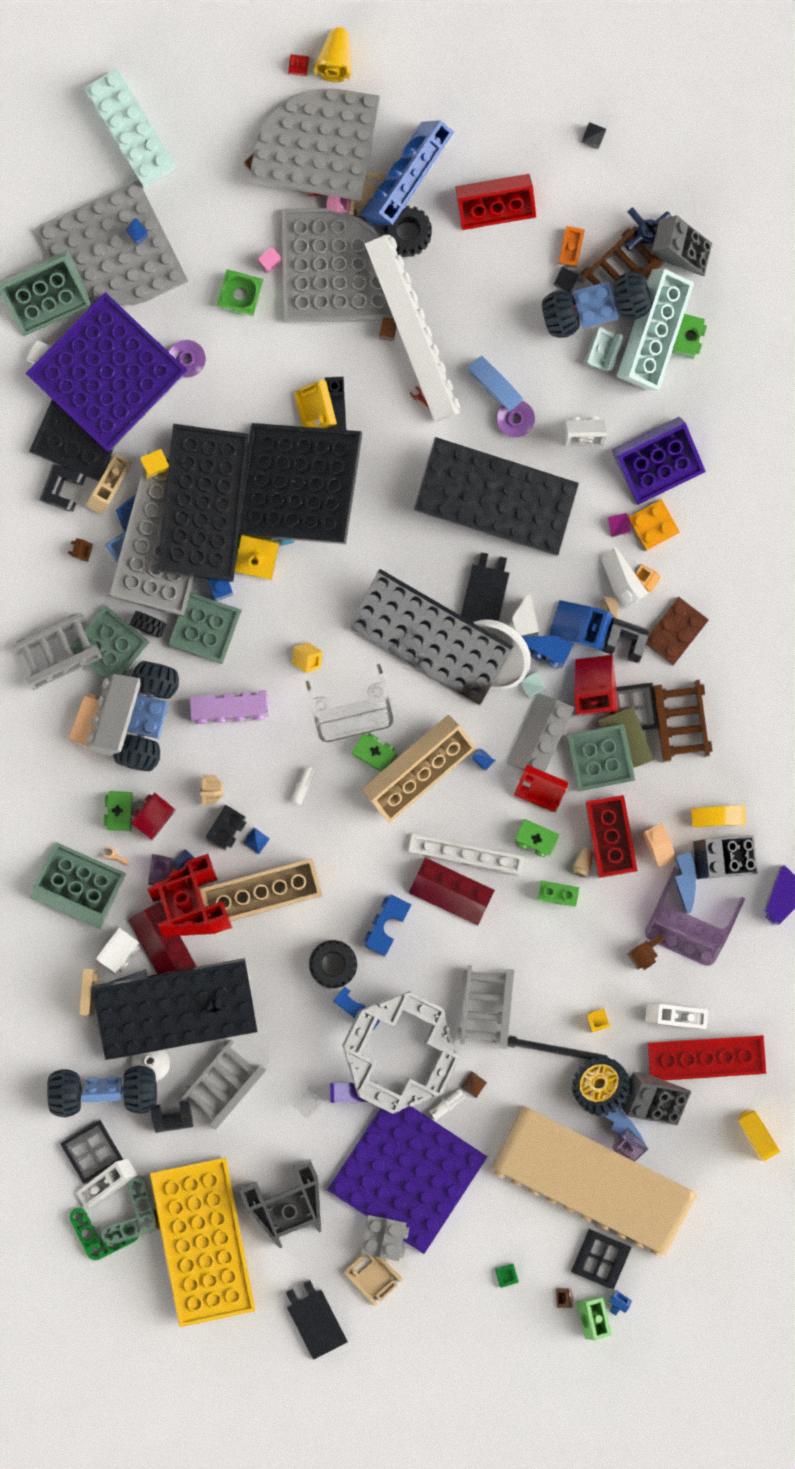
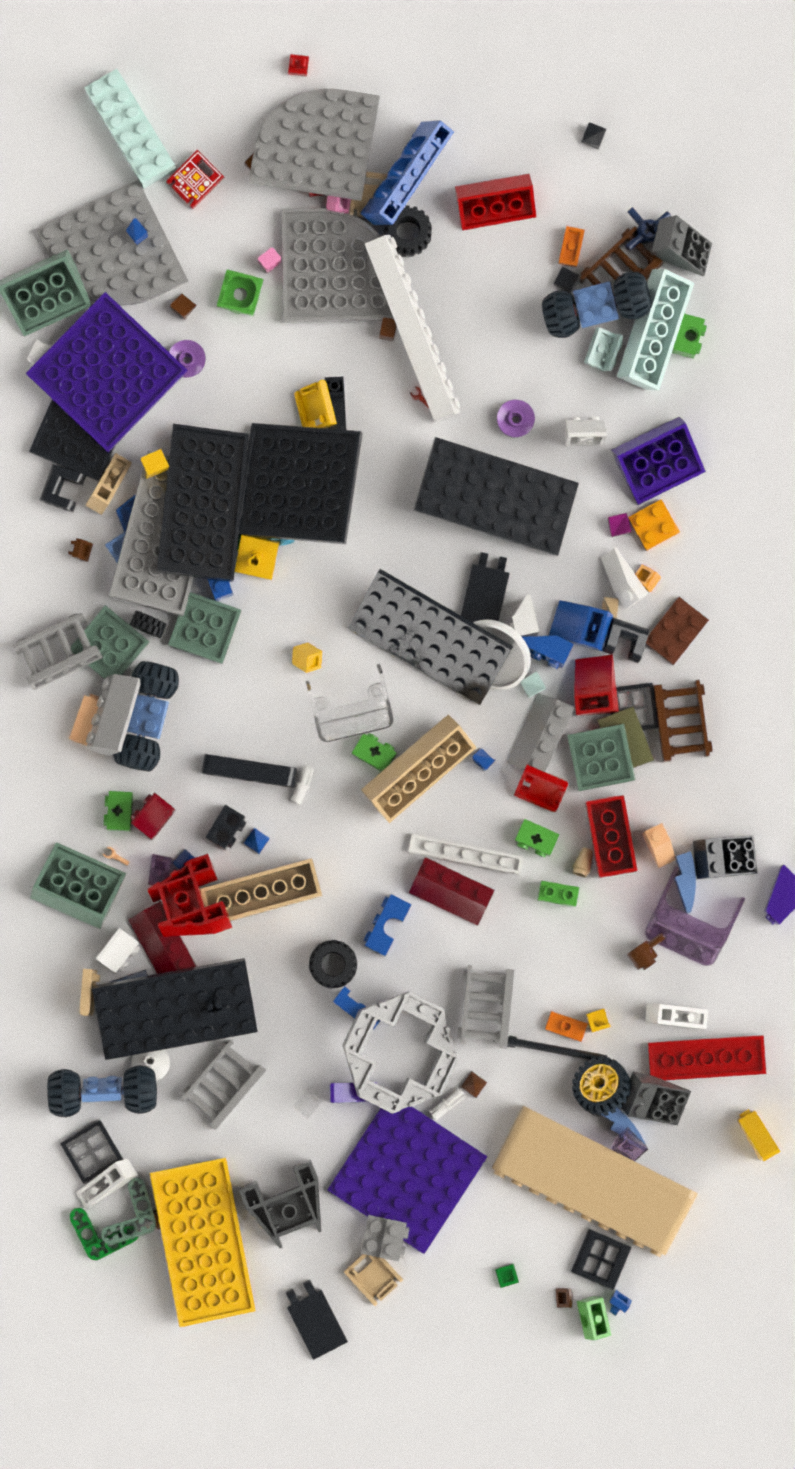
black connector [150,1100,194,1133] -> none
lavender wedge [190,690,268,724] -> none
tan piece [200,775,223,806] -> none
yellow cone [314,27,351,83] -> none
medium blue slope [468,355,523,412] -> none
yellow brick [691,805,746,828] -> none
none -> container [166,149,225,209]
none -> reddish brown slope [170,294,197,320]
none -> black beam [201,754,297,788]
none -> orange plate [545,1011,588,1042]

